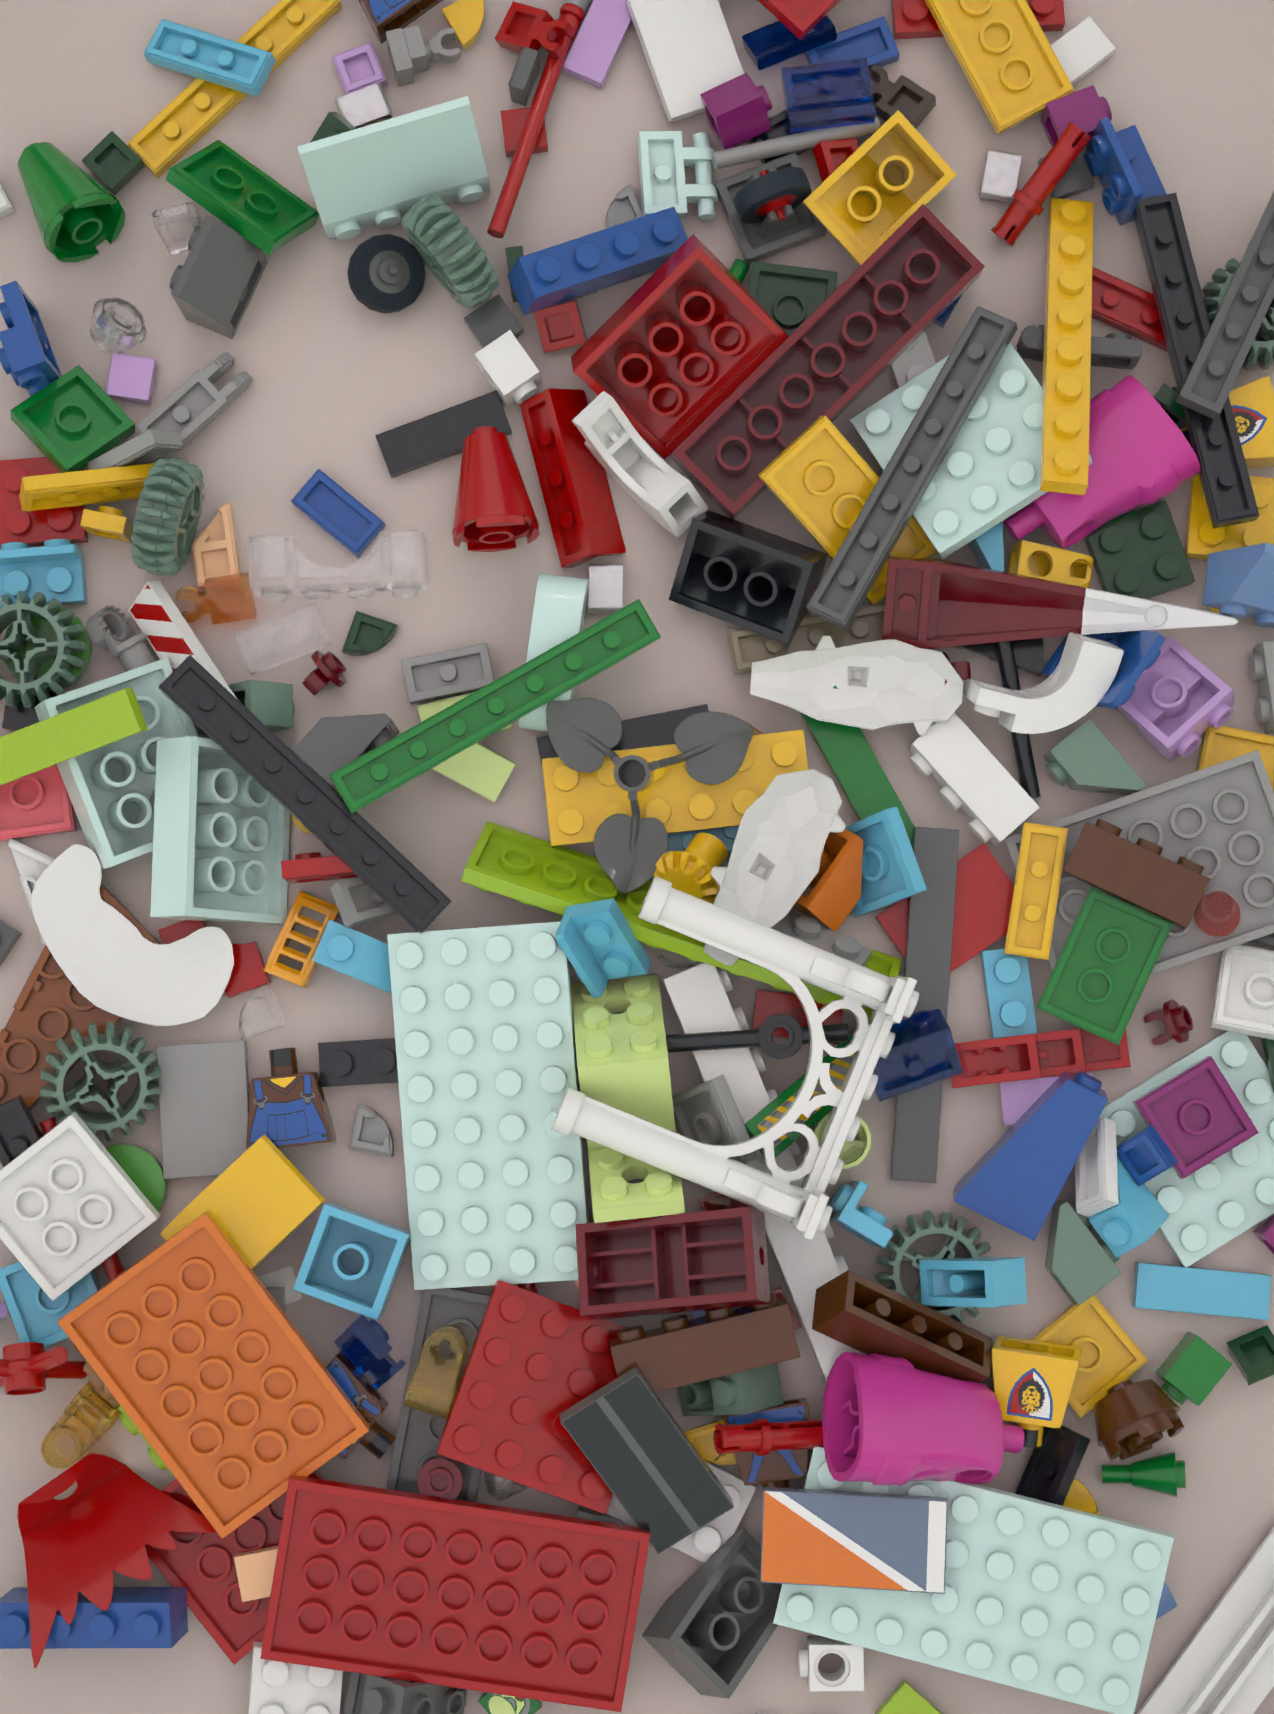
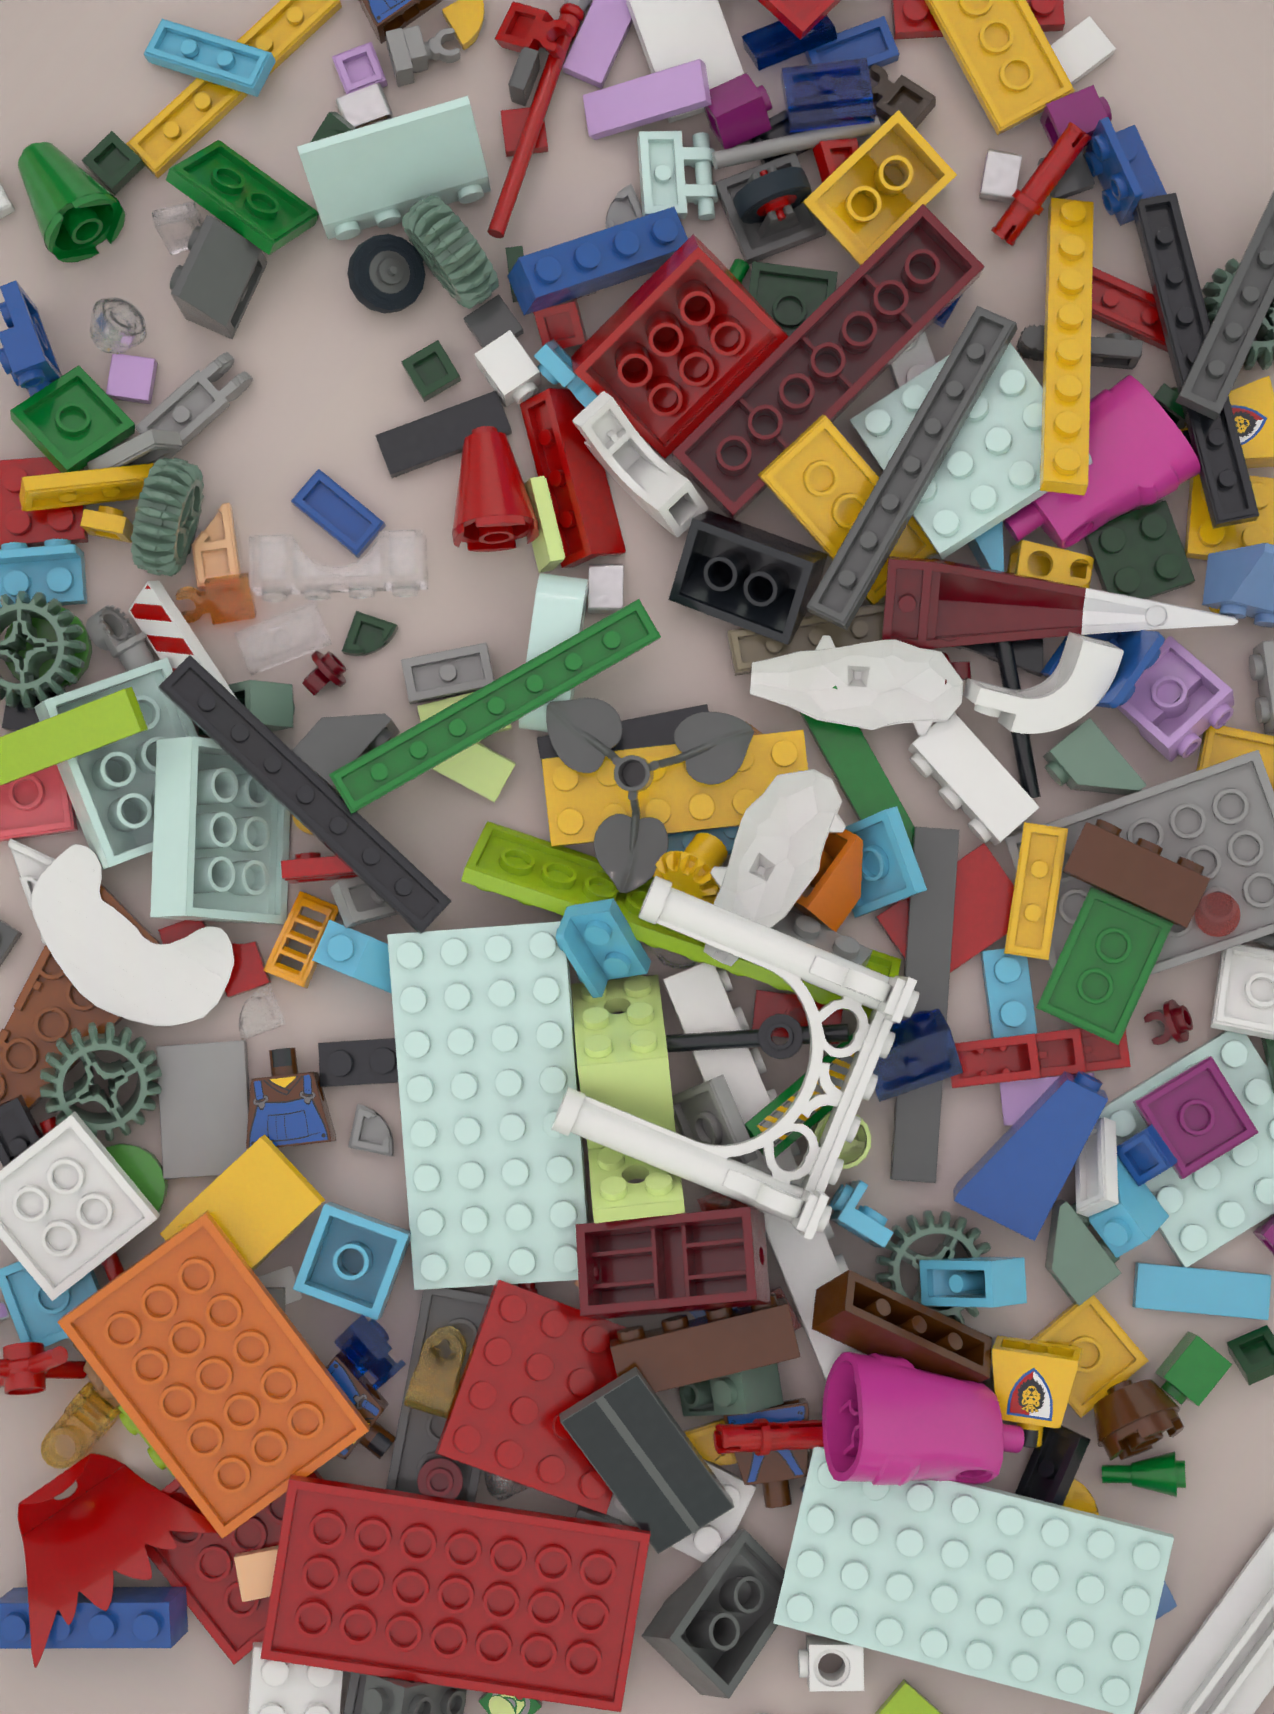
tile [760,1487,948,1594] -> none
none -> dark green plate [401,340,461,402]
none -> yellowish green tile [524,476,565,573]
none -> medium azure plate [534,339,598,408]
none -> lavender tile [583,59,712,140]

